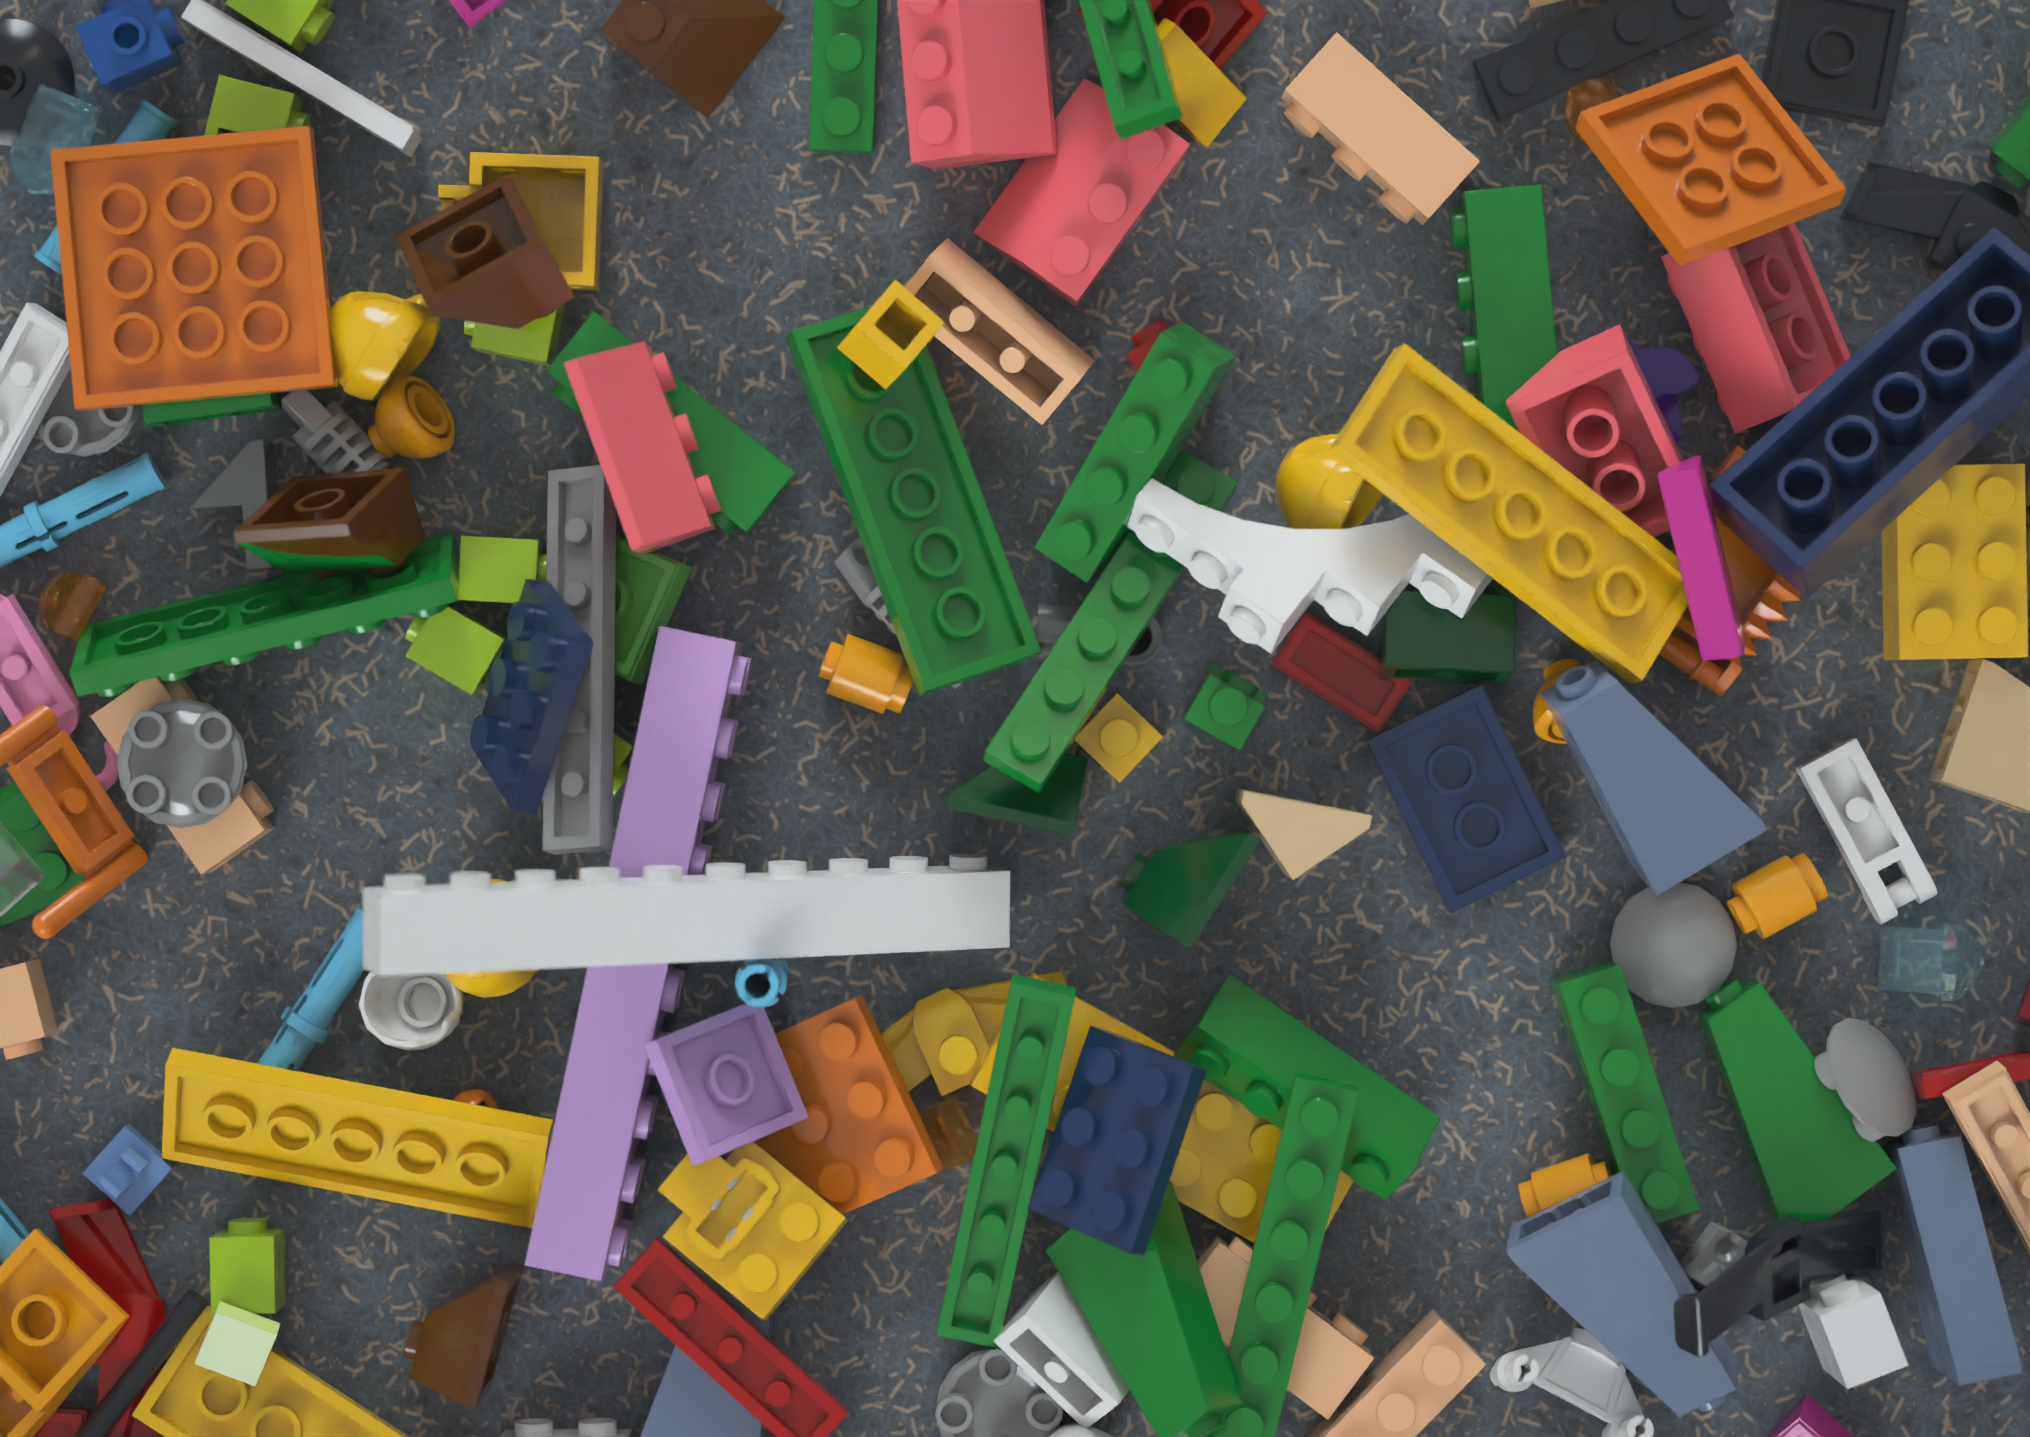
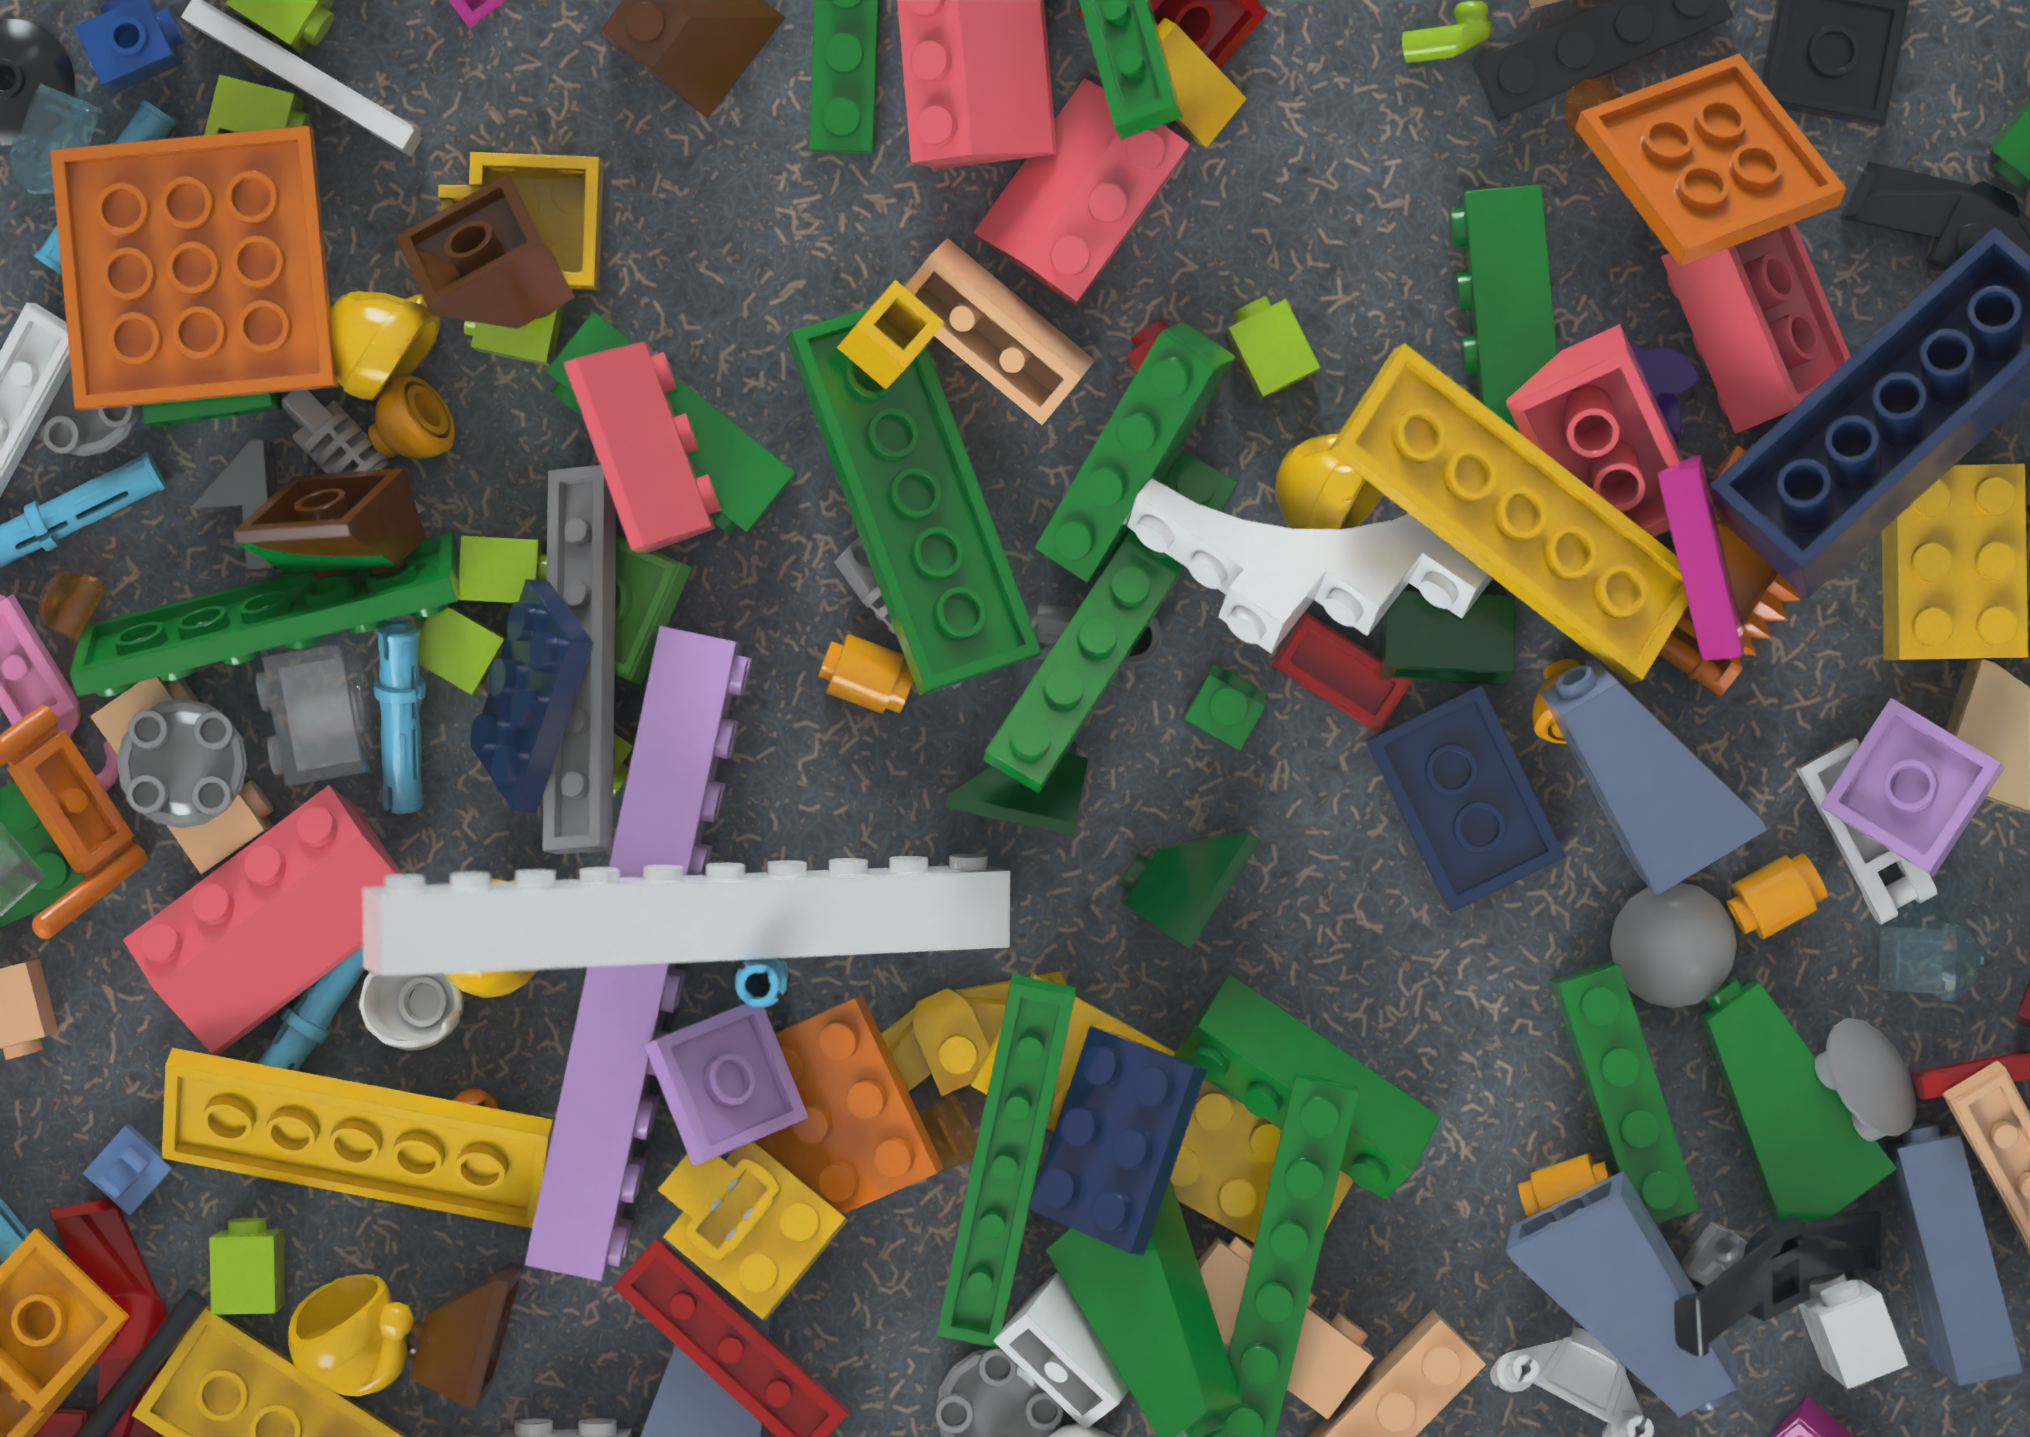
yellowish green tile [194,1301,281,1386] -> none
yellow plate [1074,693,1163,783] -> none
tan slope [1234,788,1372,880] -> none
light nougat brick [1281,32,1480,226] -> none
none -> coral slope [123,785,402,1056]
none -> clear brick [256,644,381,786]
none -> yellow piece [288,1274,414,1397]
none -> medium azure pin [374,621,426,814]
none -> lime brick [1225,296,1321,401]
none -> lime arm [1402,1,1493,63]
none -> lavender tile [1820,698,2005,877]

